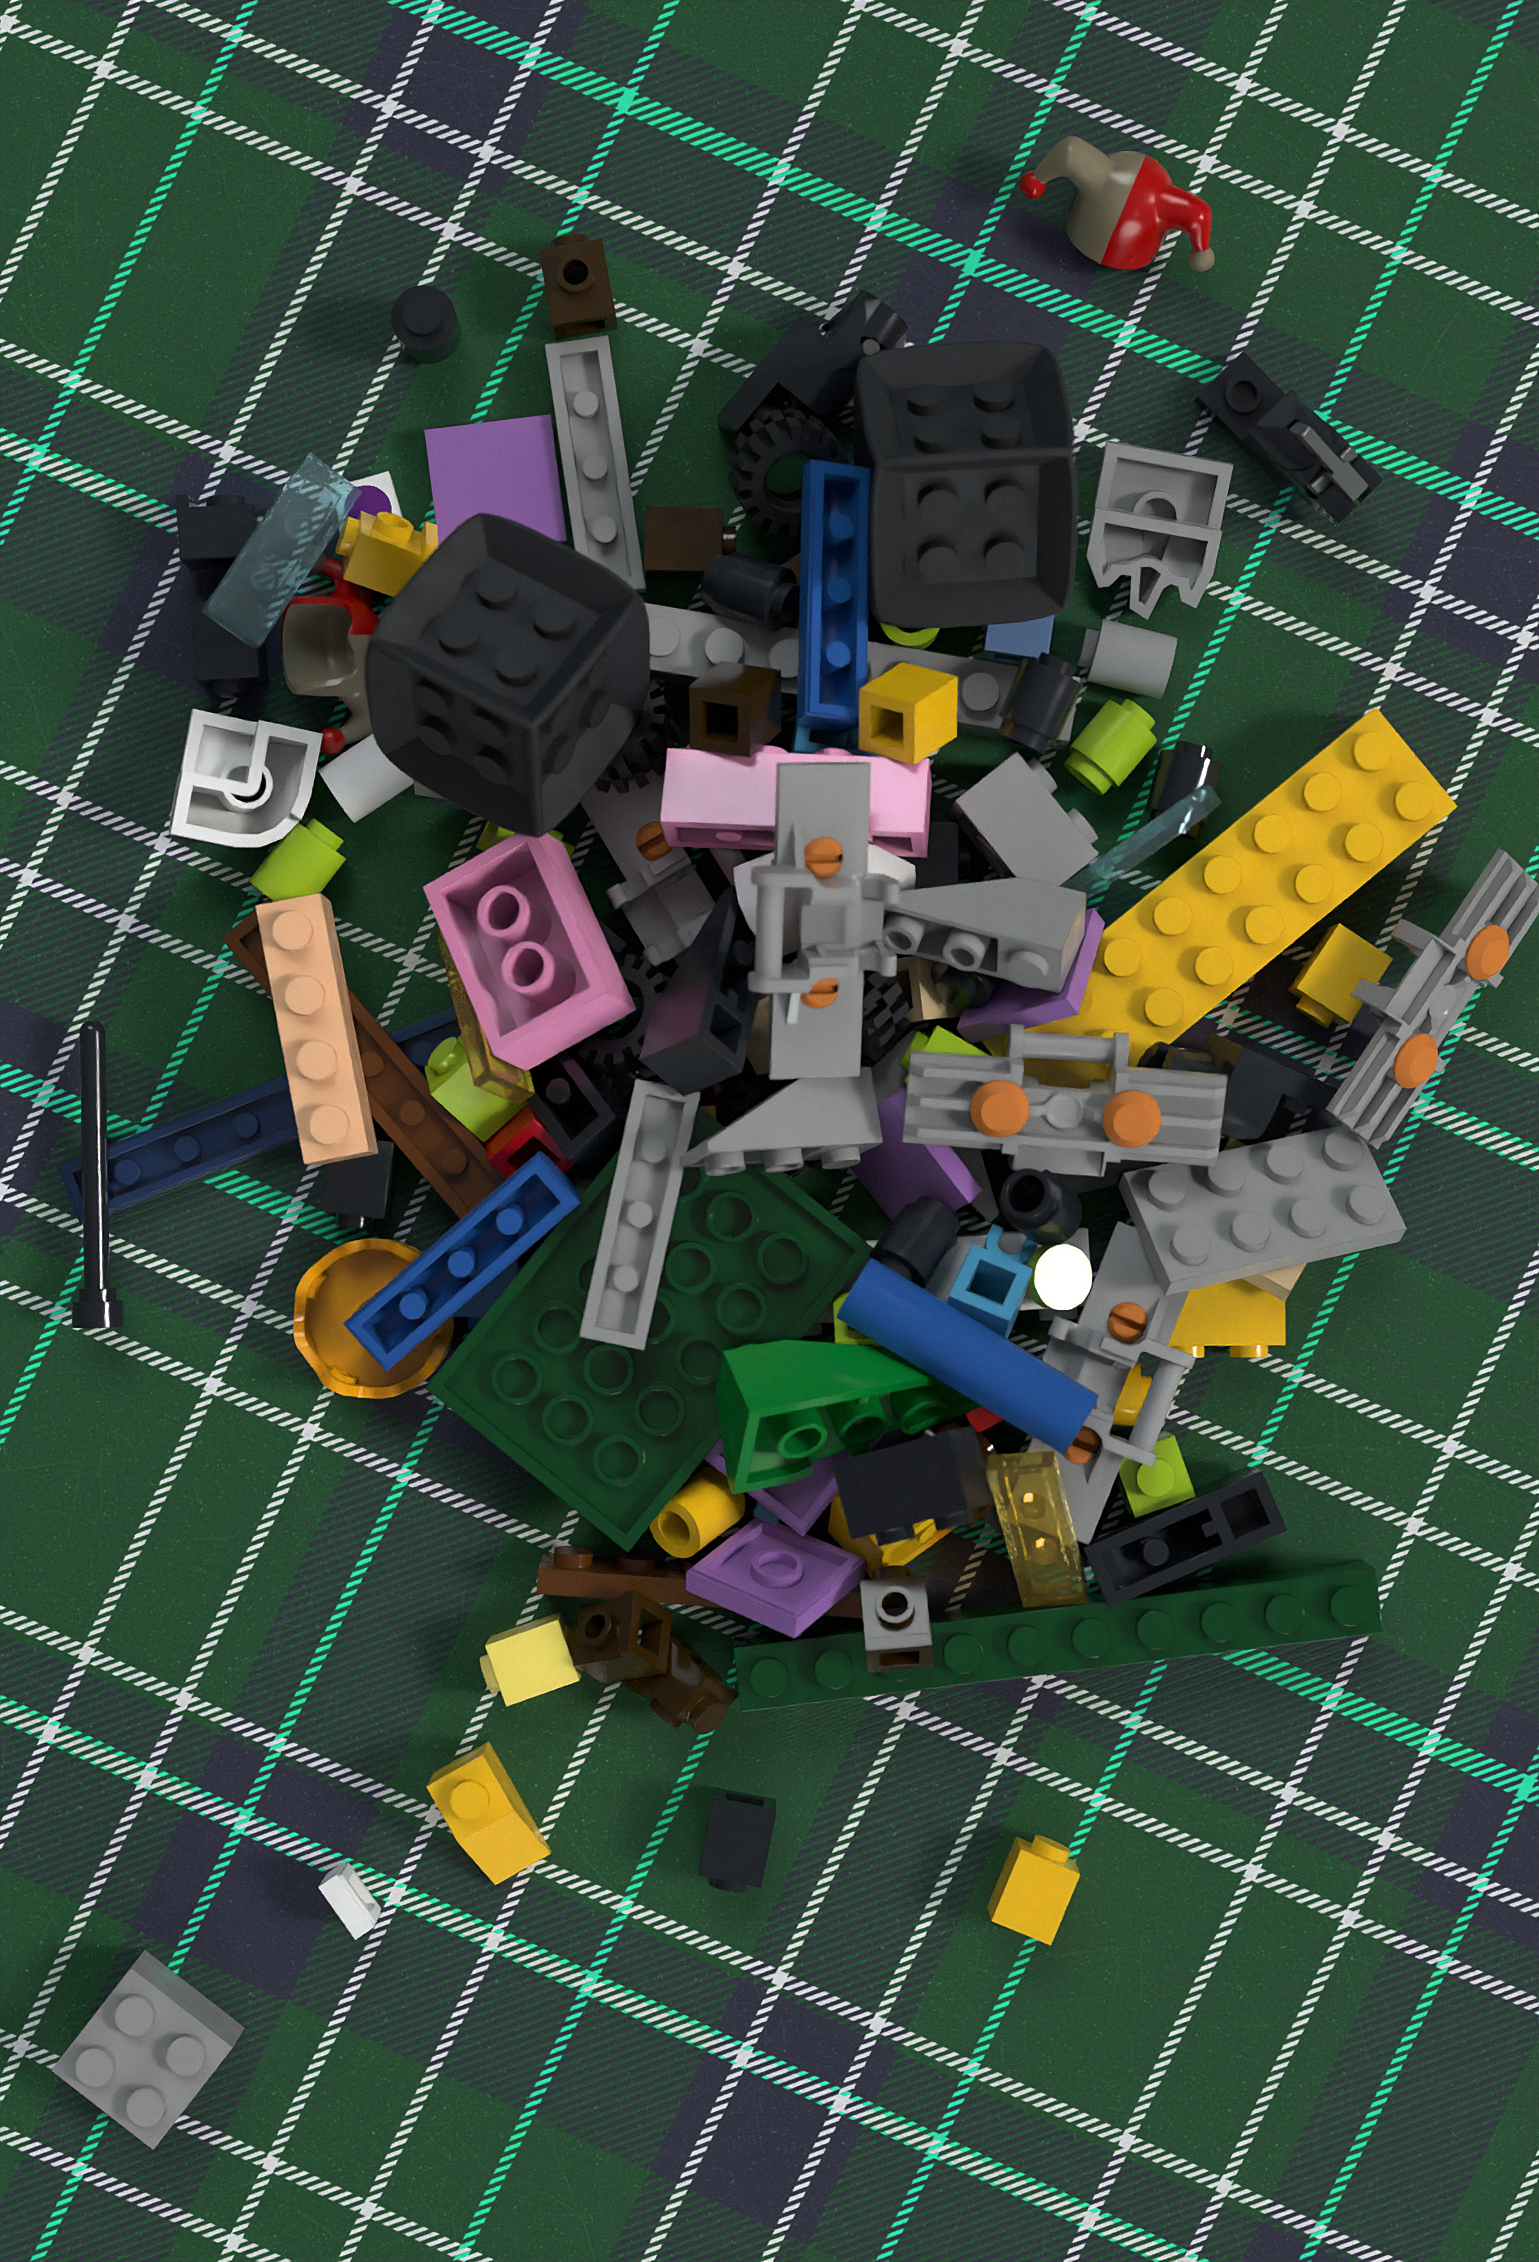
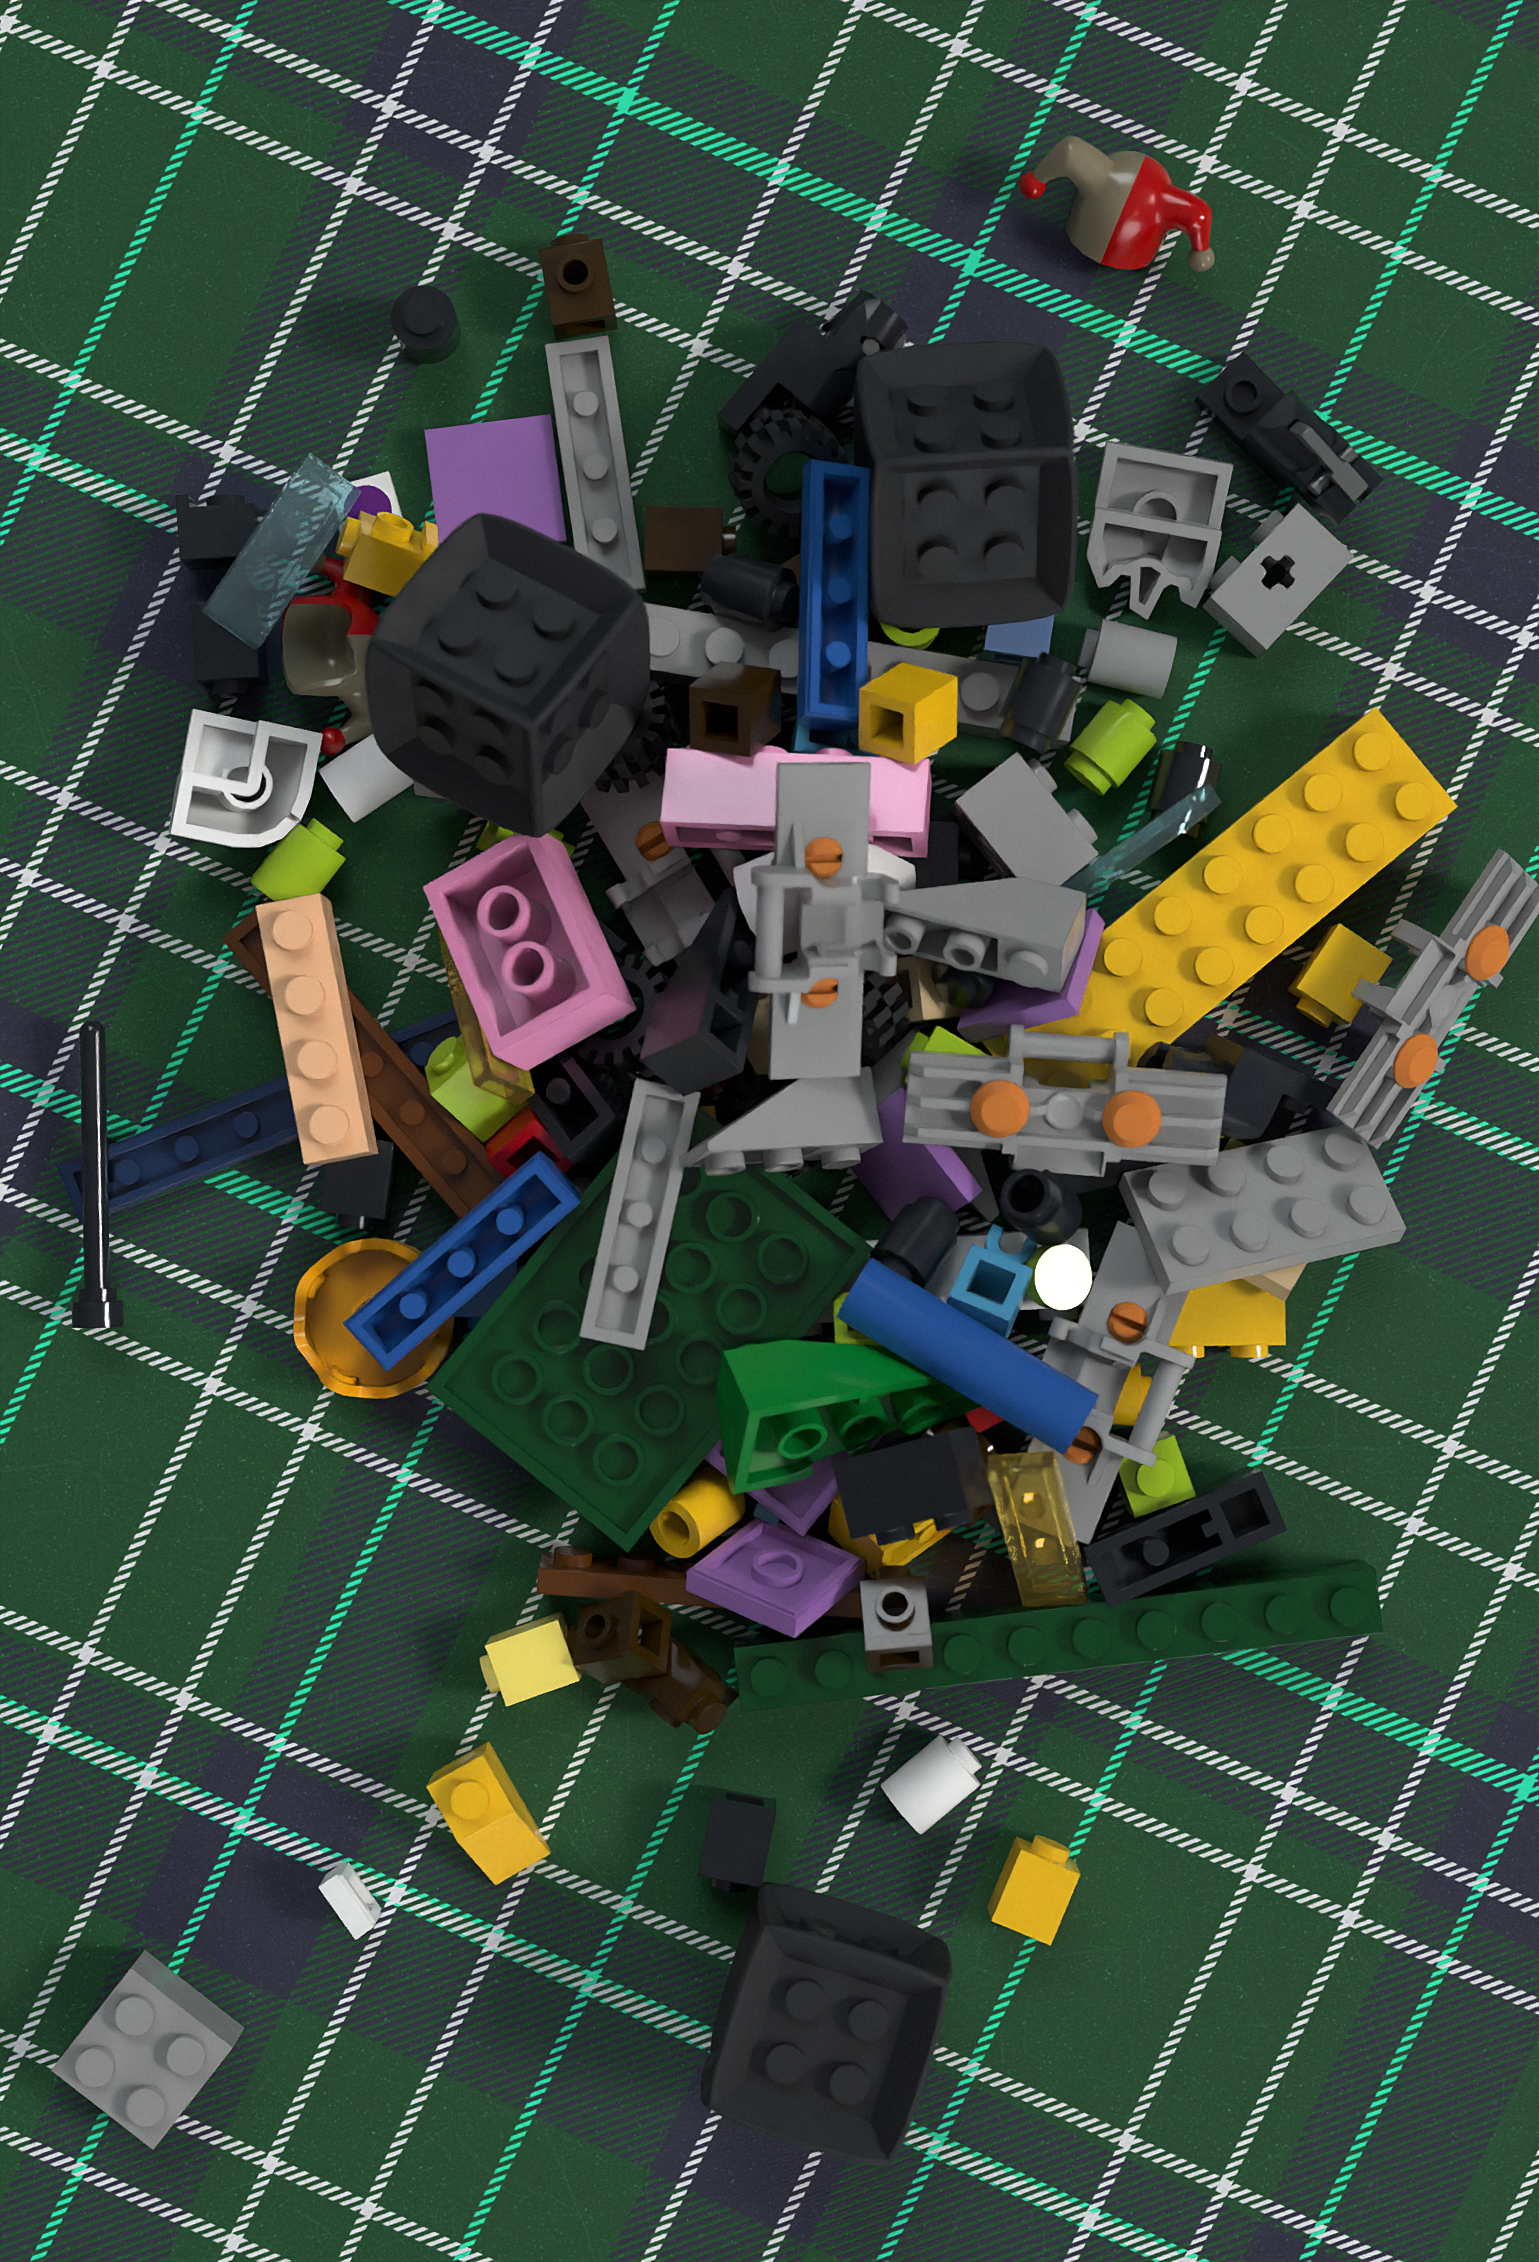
none -> black piece [700,1883,953,2165]
none -> white brick [881,1735,982,1835]
none -> light grey brick [1202,503,1354,659]

